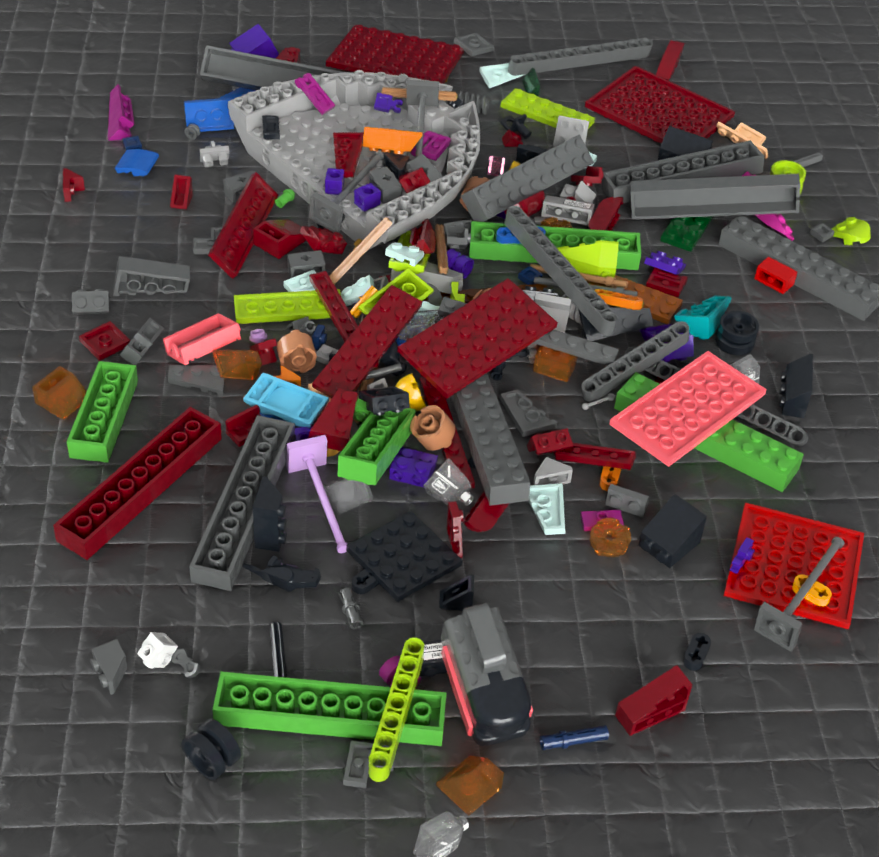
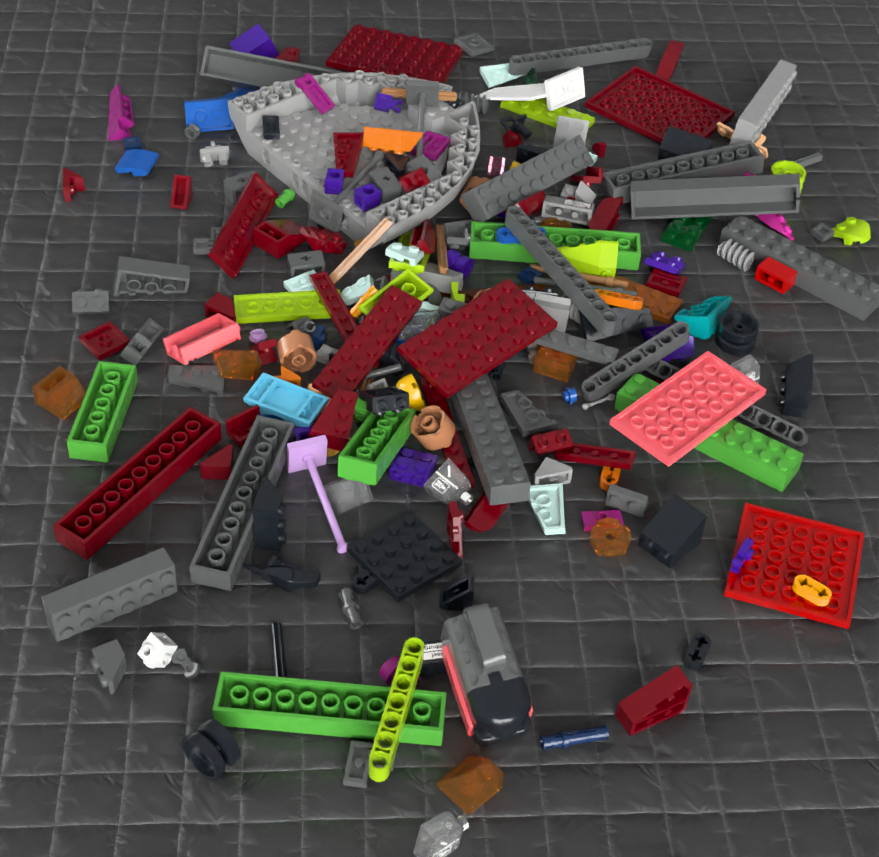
dark grey tile [754,537,845,652] -> none
none -> dark grey brick [41,547,178,642]
none -> dark red slope [199,444,234,480]
none -> dark red slope [205,292,236,322]
none -> white piece [474,67,585,111]
none -> blue plate [562,387,577,405]
none -> dark red tile [592,142,606,158]
none -> light grey piece [717,239,755,272]
none -> light grey brick [729,59,797,145]

